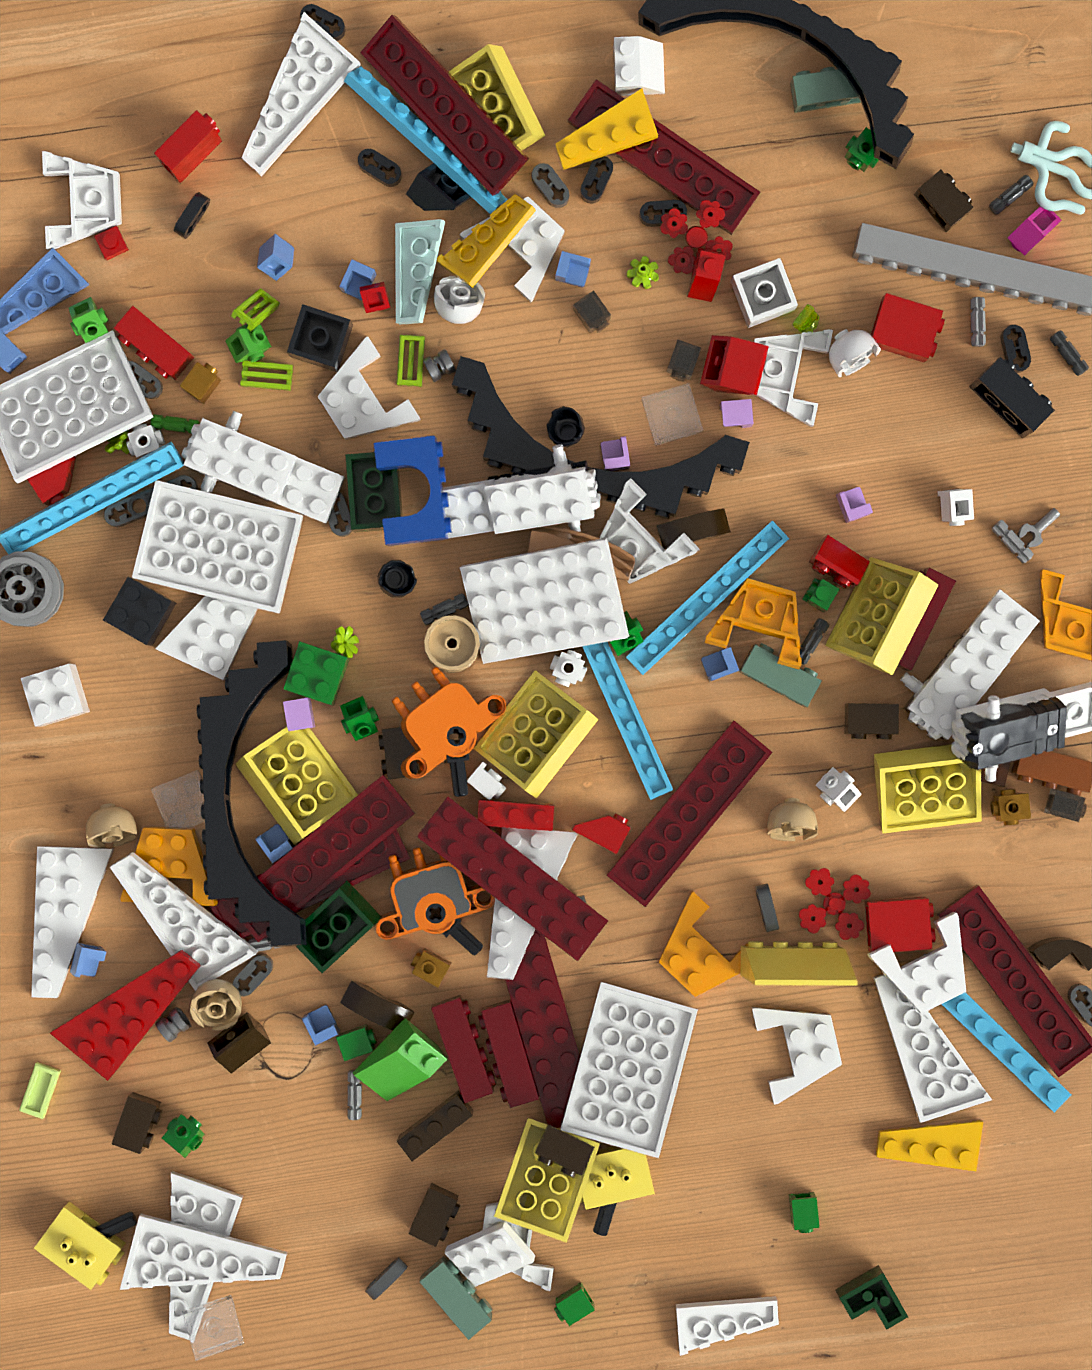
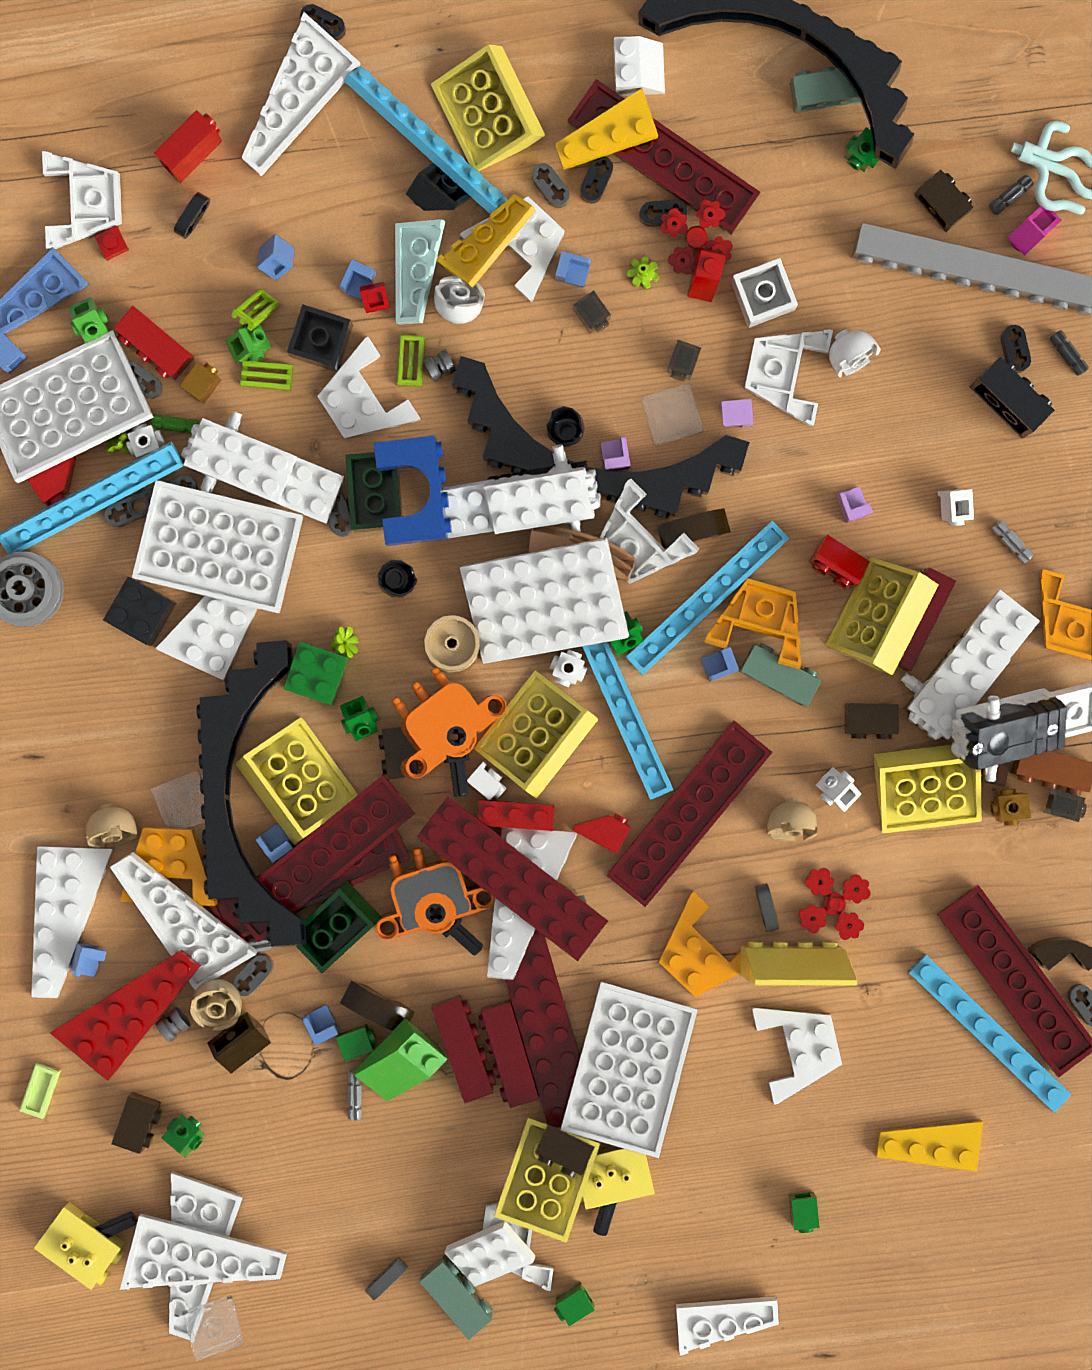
white brick [21,664,90,727] -> none
lavender panel [283,698,315,731] -> none
black beam [358,149,402,187] -> none
dark red plate [360,15,529,196] -> none
dark brown brick [397,1090,474,1161] -> none
dark brown brick [409,1183,460,1247] -> none
pearl gold brick [411,949,451,988] -> none
dark grey axle [420,593,468,625] -> none
red slope [700,335,769,396] -> none
clear neon green plate [792,304,820,333] -> none
dark grey axle [800,618,829,665] -> none
green brick [802,578,840,612] -> none
dark green brick [835,1265,908,1330] -> none
red brick [864,897,936,952] -> none
white wing [867,912,966,1013] -> none
red brick [871,293,945,363] -> none
white wing [873,974,992,1123] -> none
light grey axle [970,297,986,347] -> none
light grey bar [1017,508,1060,548] -> none

